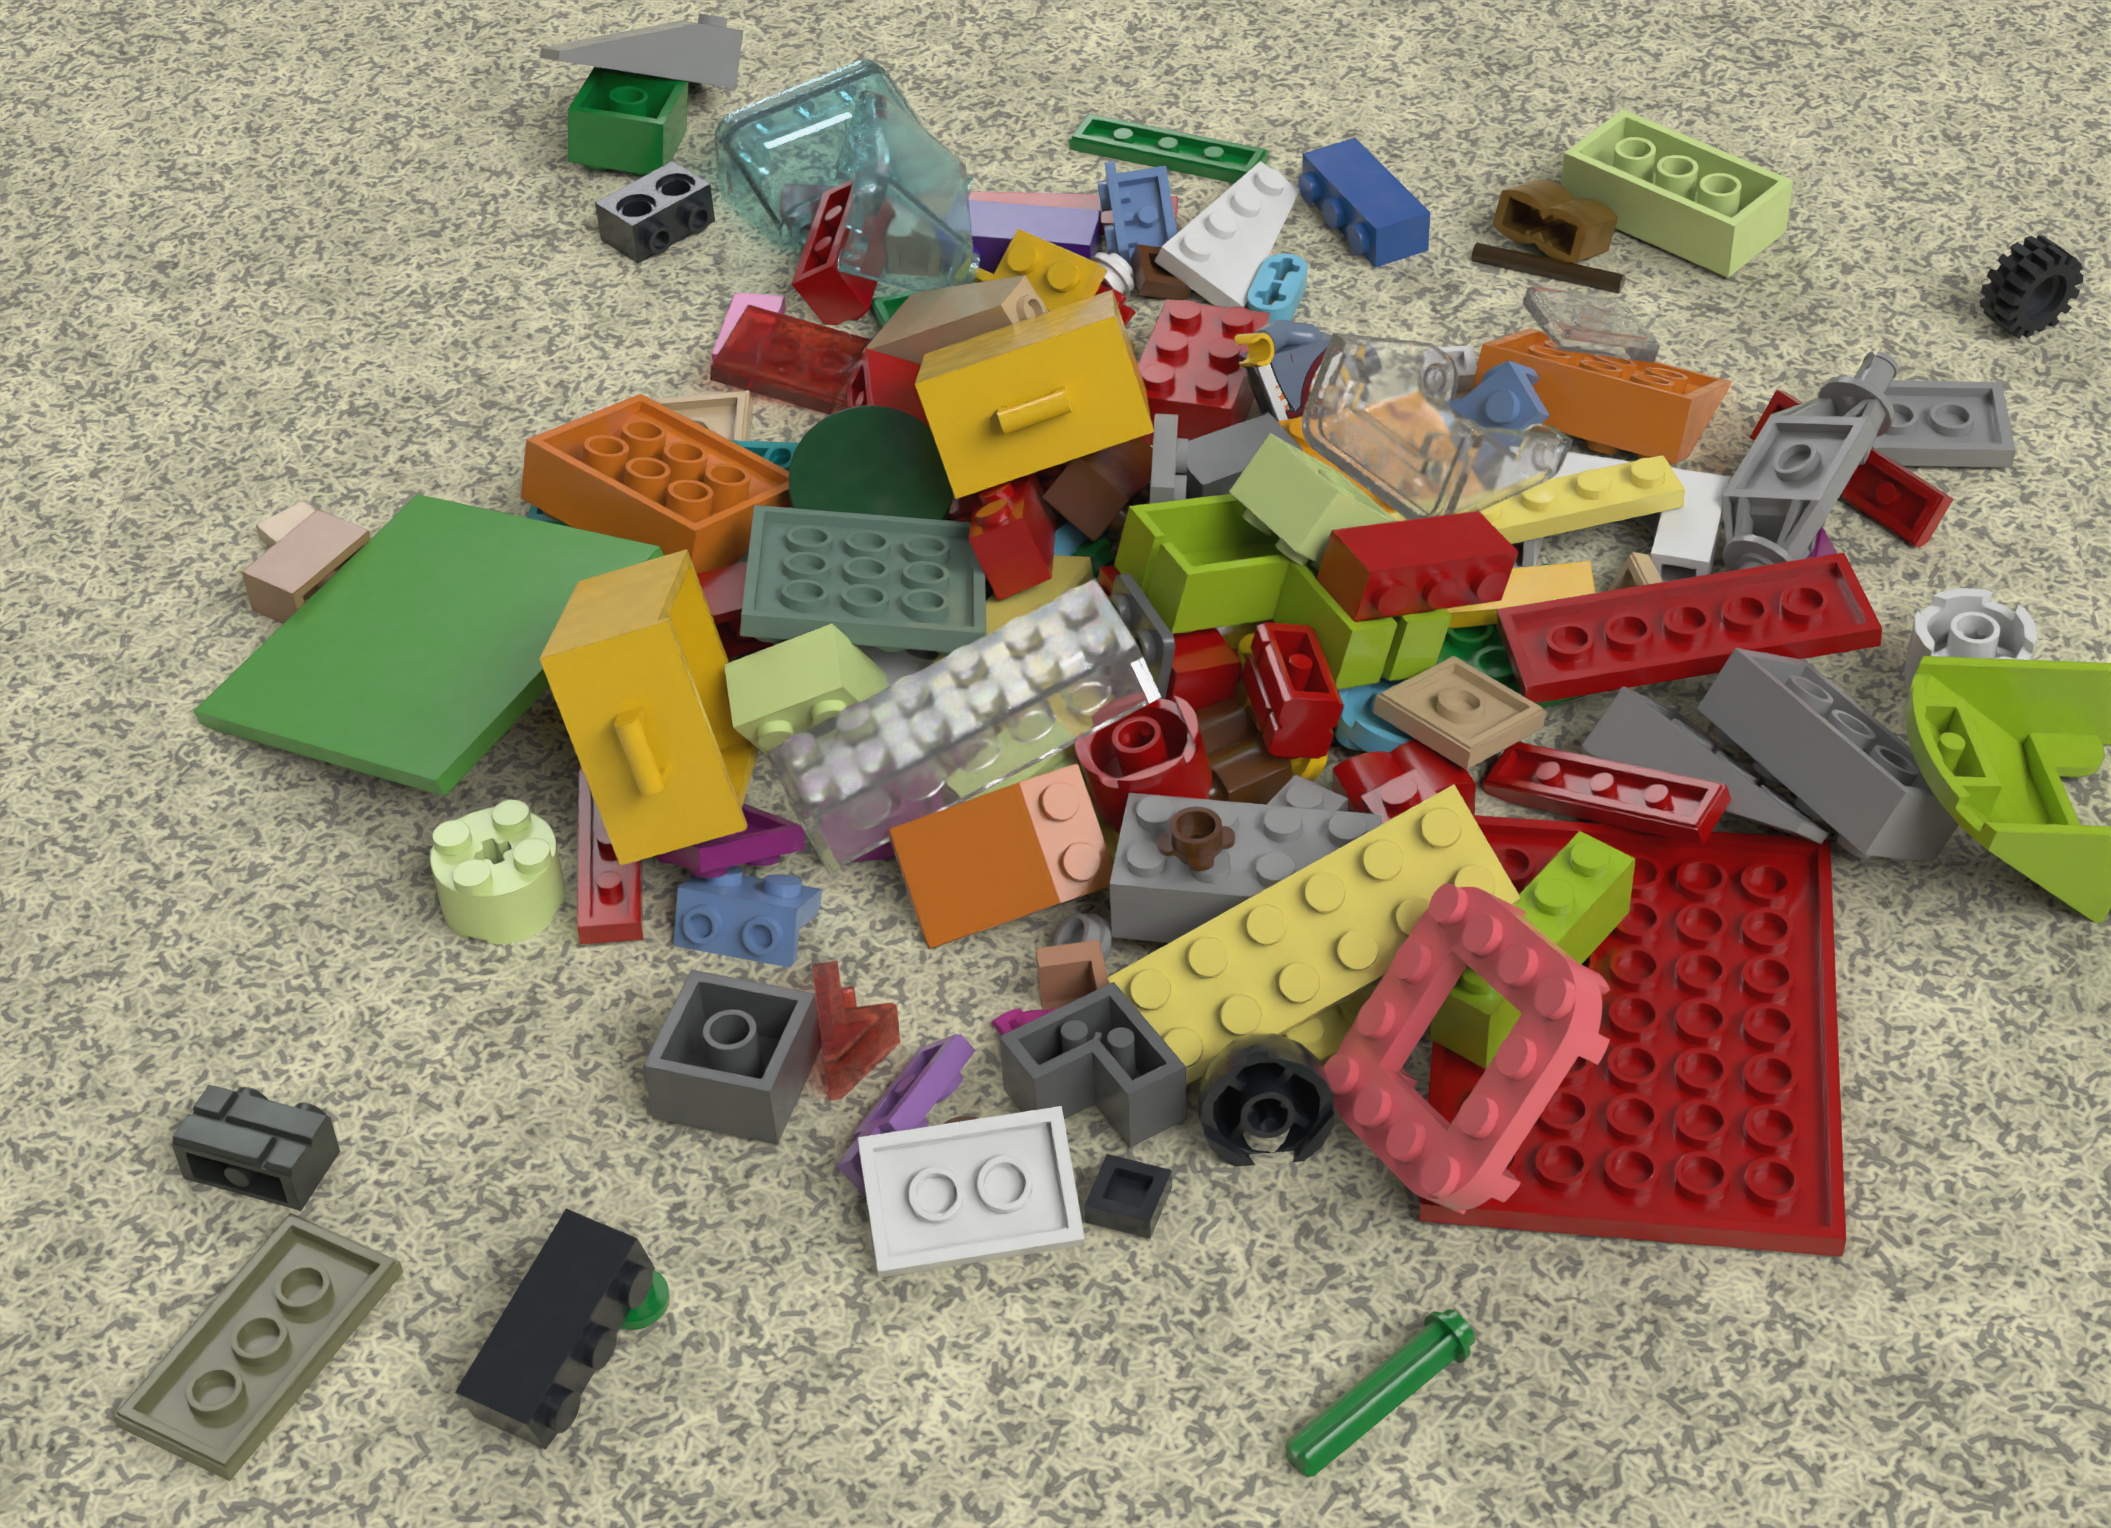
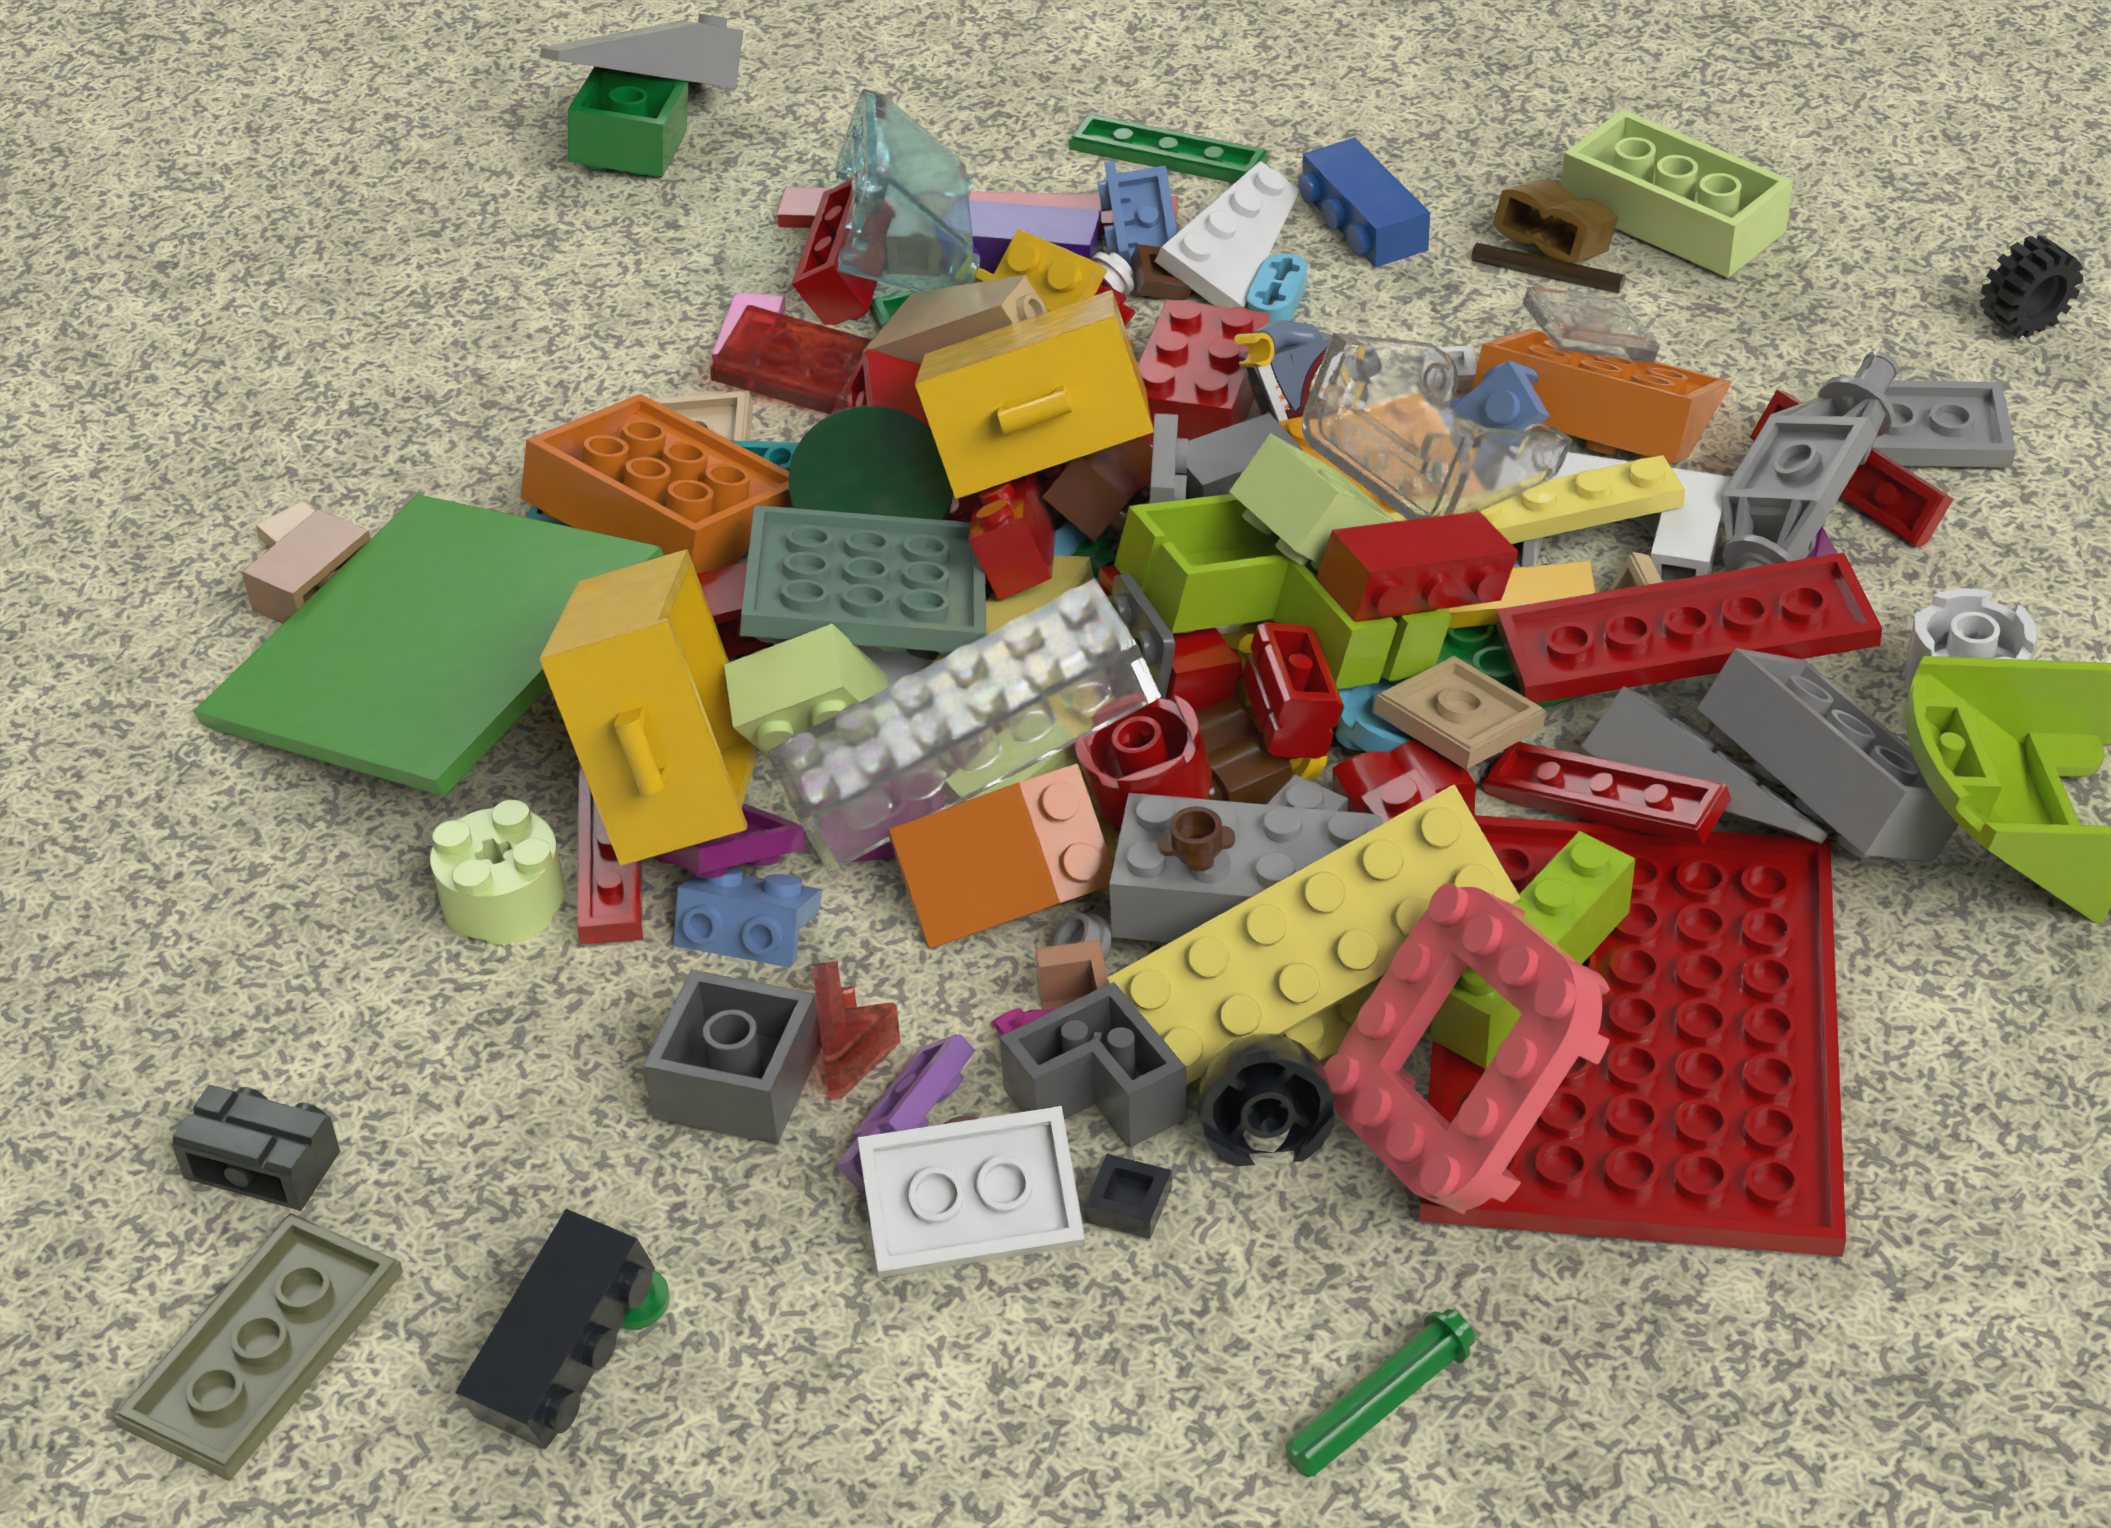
black brick [595,161,715,264] -> none
clear light blue windscreen [714,59,950,253] -> none

